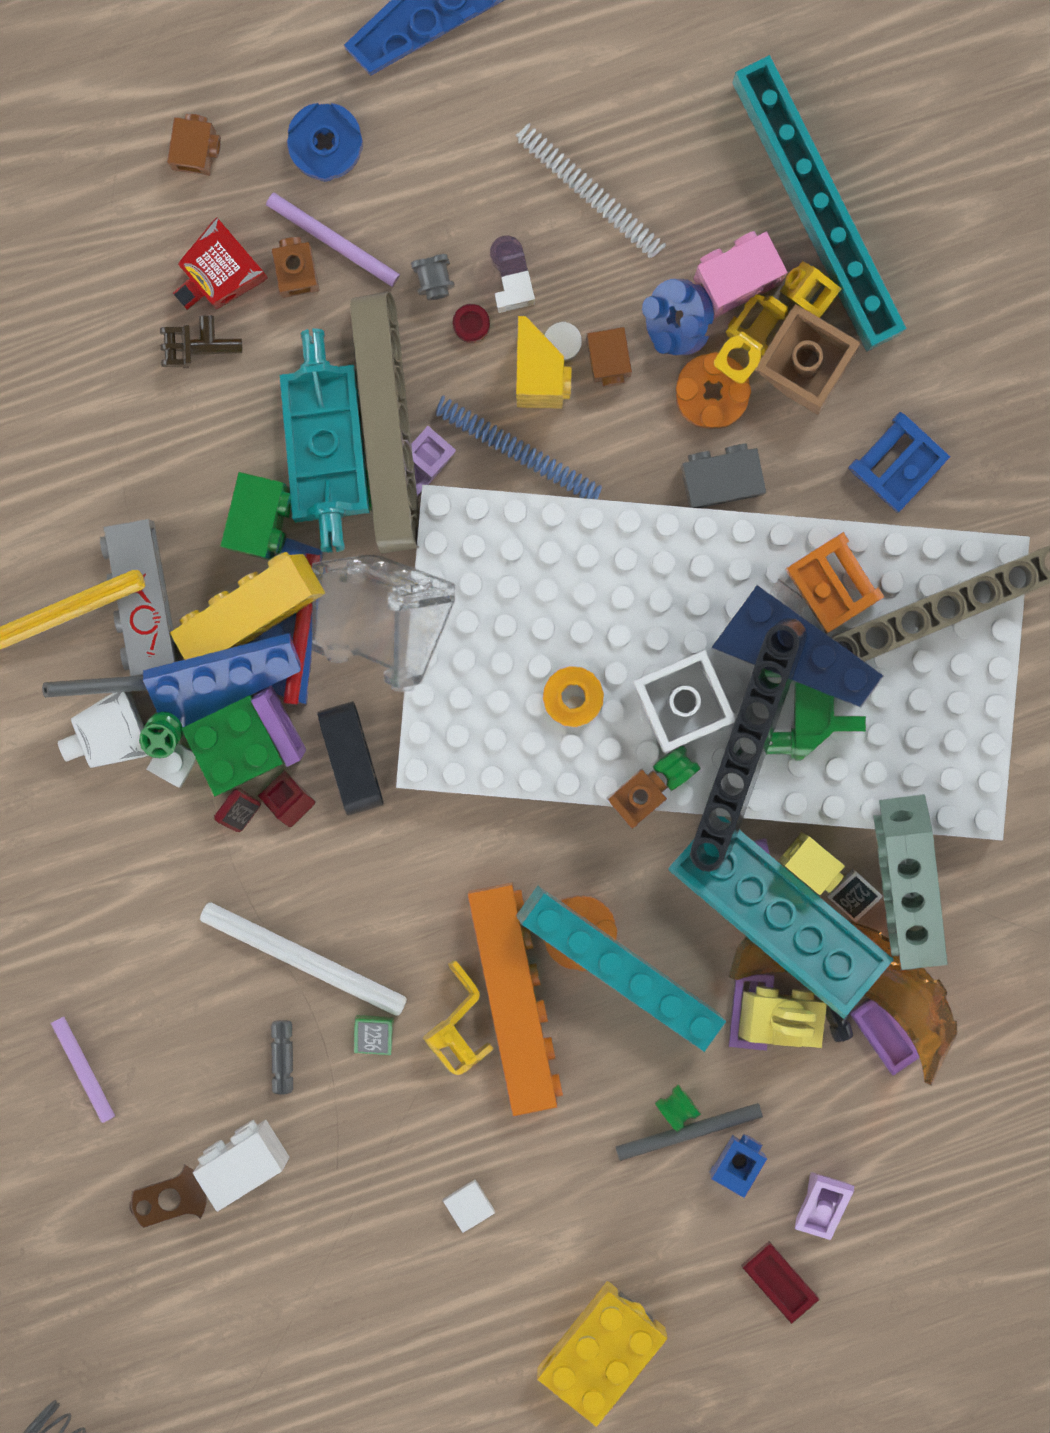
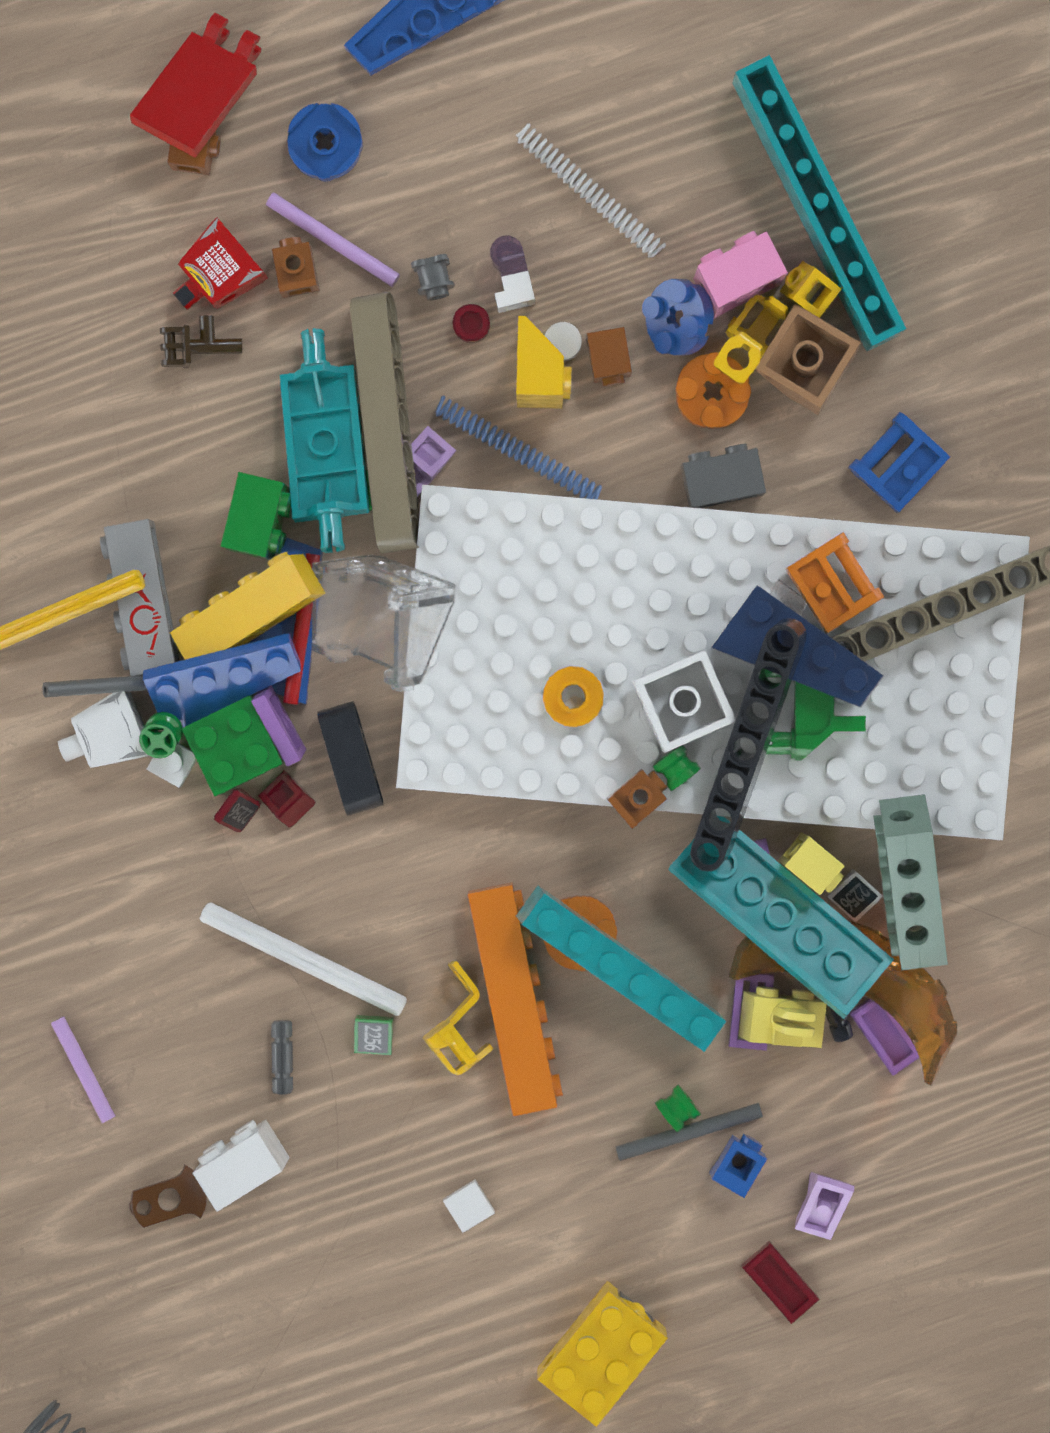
none -> red tile [130,13,262,158]

